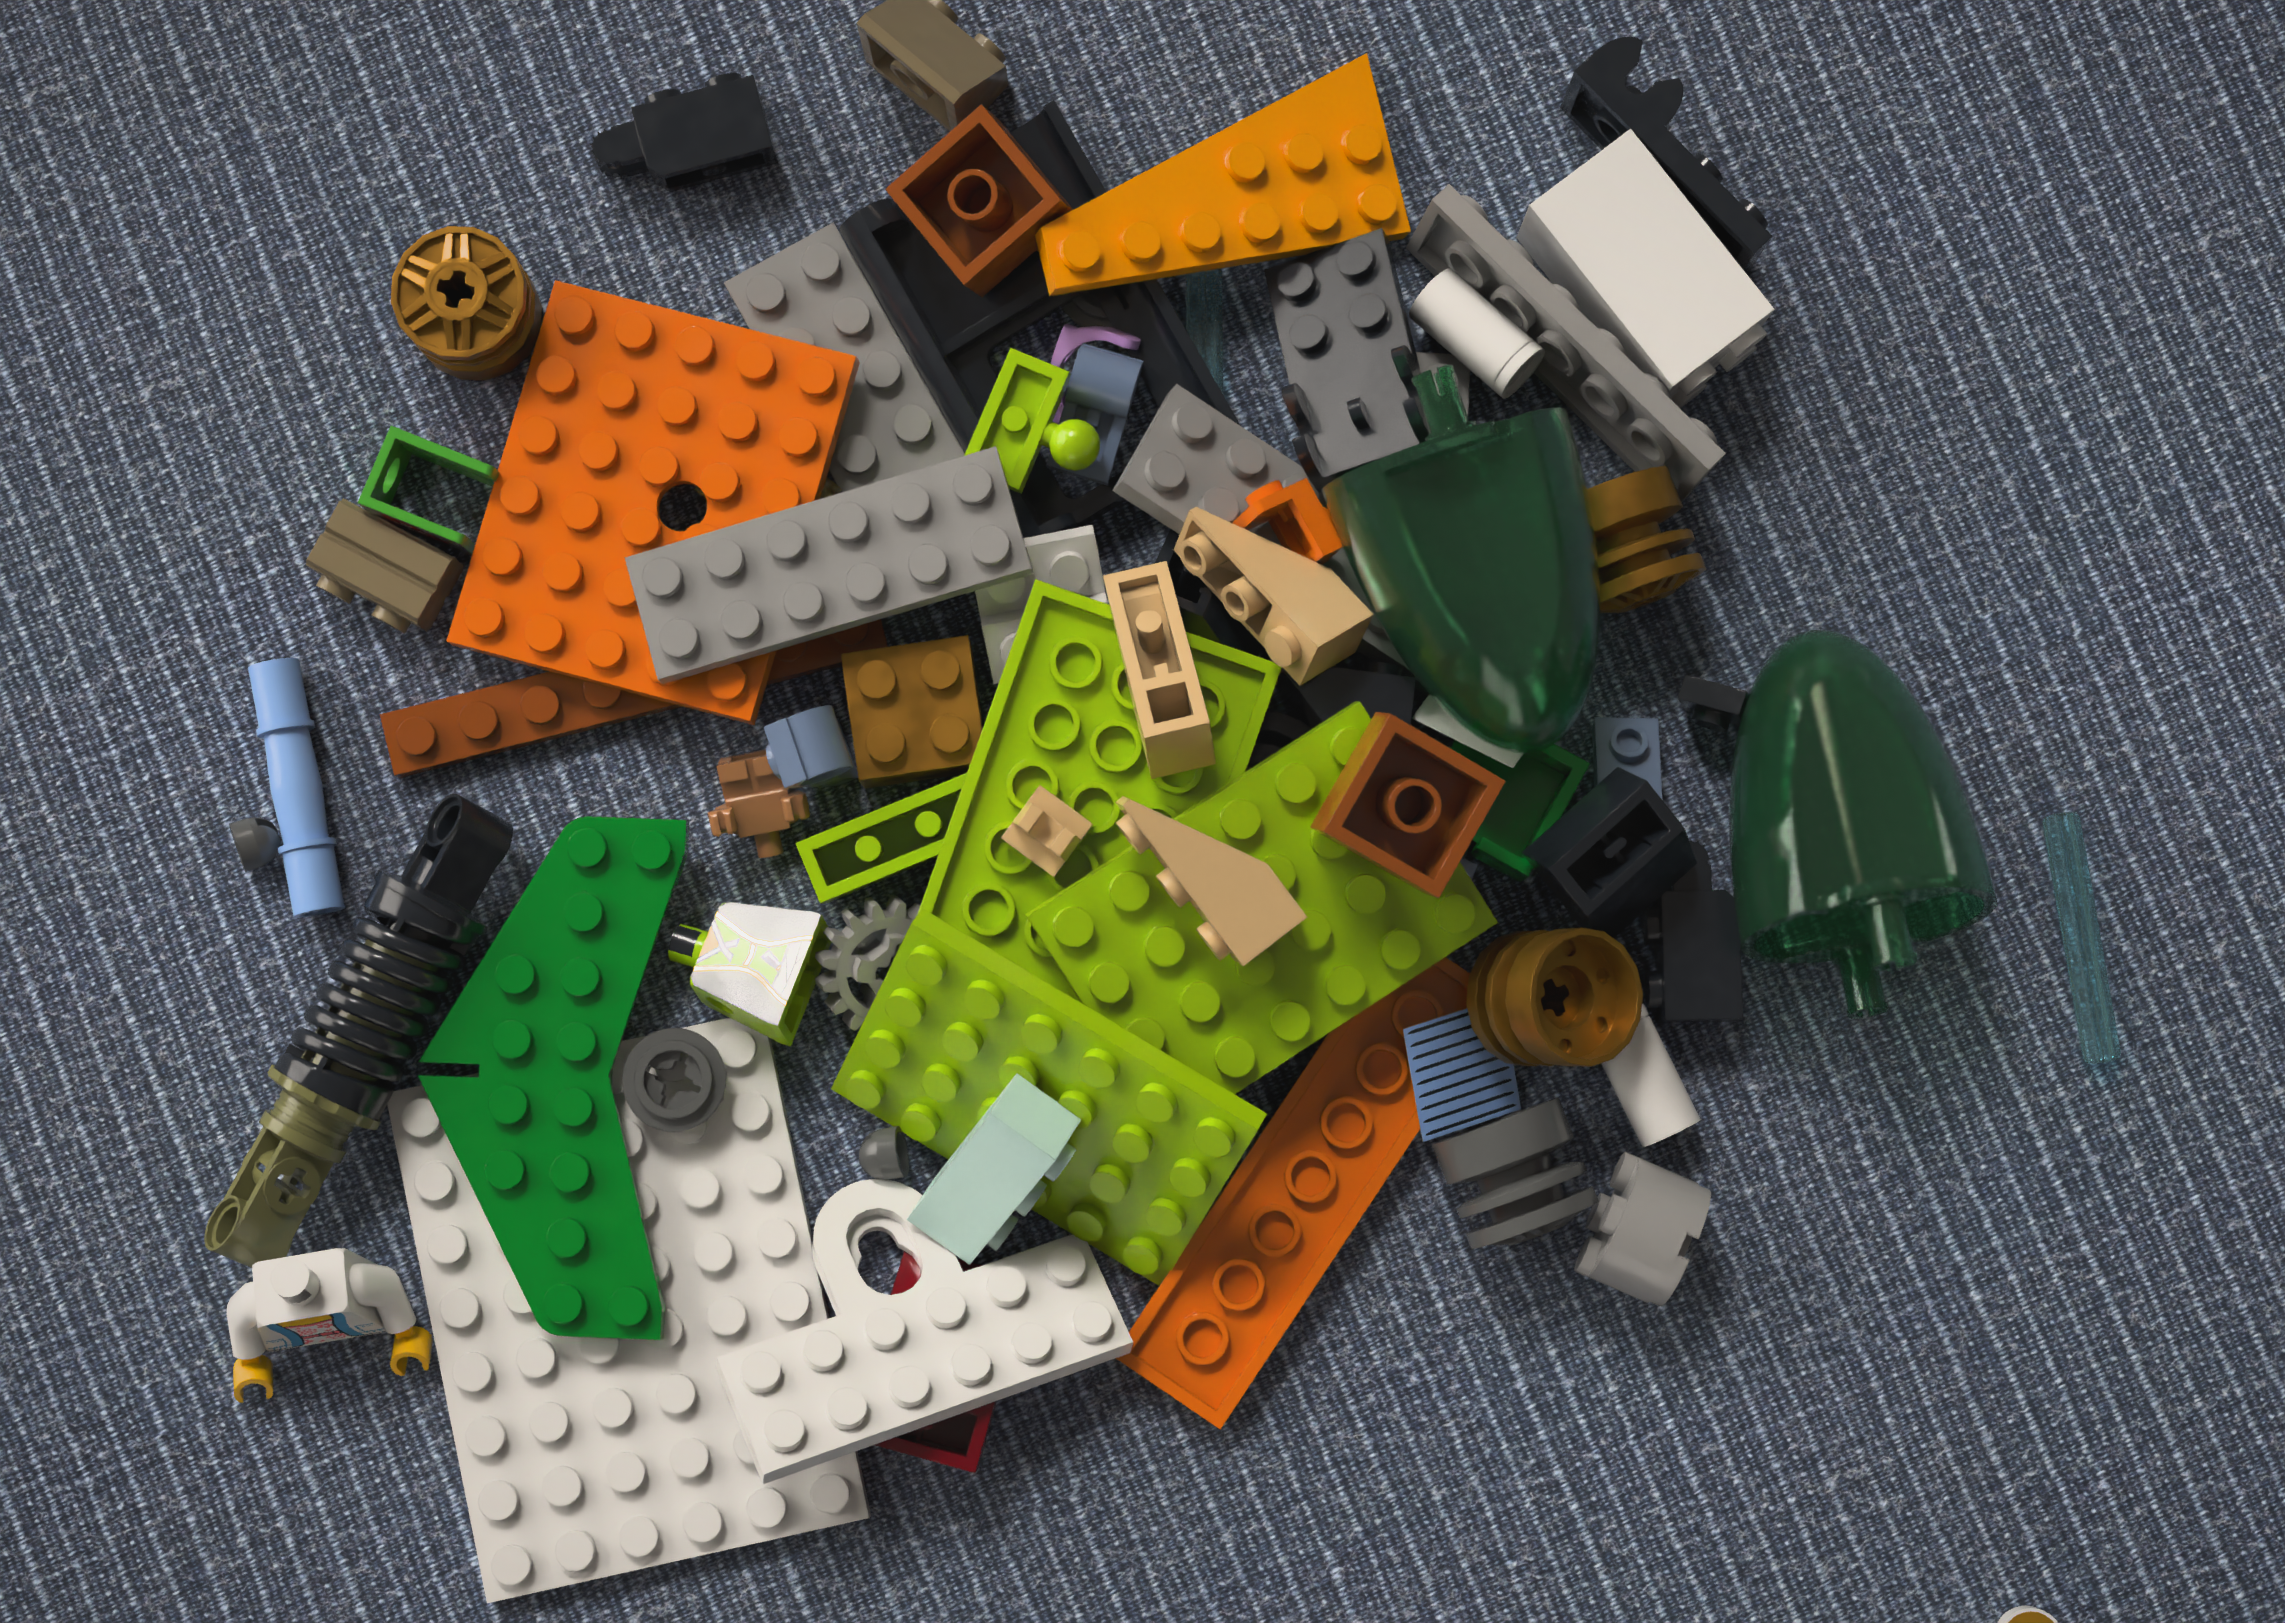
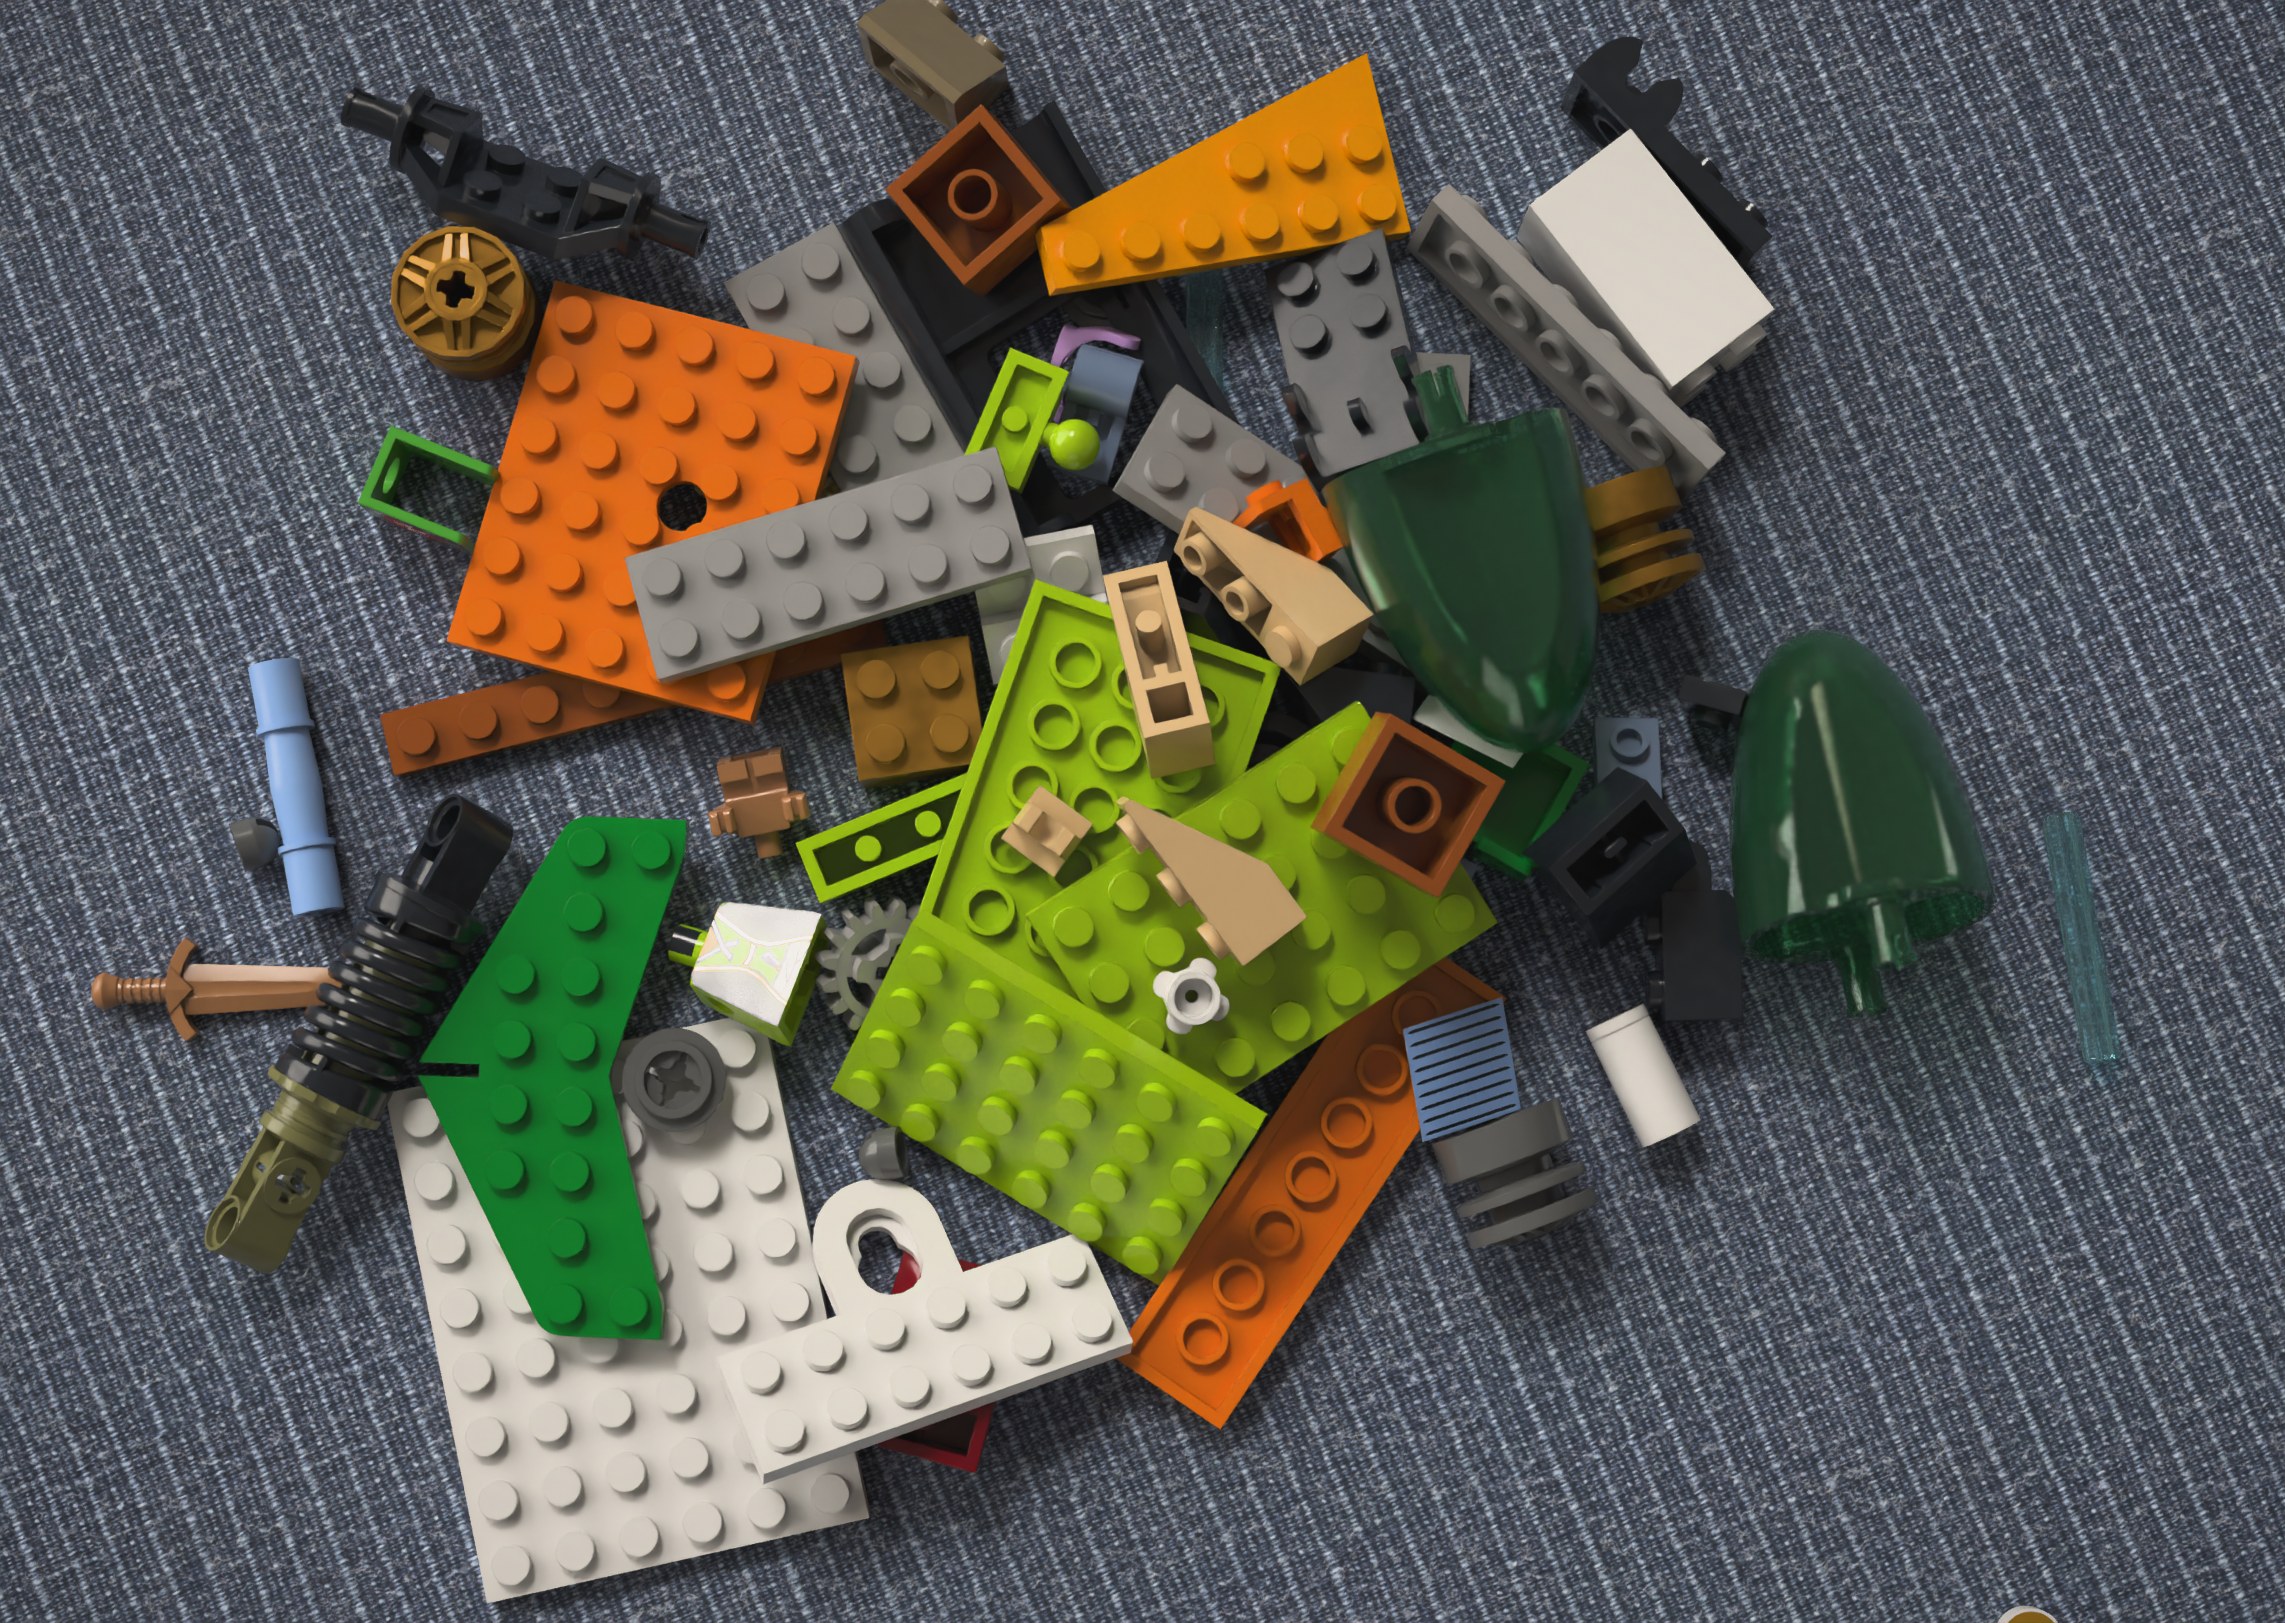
white torso [226,1248,433,1403] -> none
dark tan brick [306,498,463,634] -> none
black hinge [590,73,778,192] -> none
sand blue plate [763,705,858,788] -> none
light aqua brick [906,1073,1081,1265] -> none
white pin [1409,268,1545,399] -> none
pearl gold wheel [1466,928,1643,1067] -> none
light grey brick [1574,1151,1711,1306] -> none
none -> medium nougat sword [91,938,341,1042]
none -> black plate [341,86,711,260]
none -> white plate [1153,958,1229,1034]

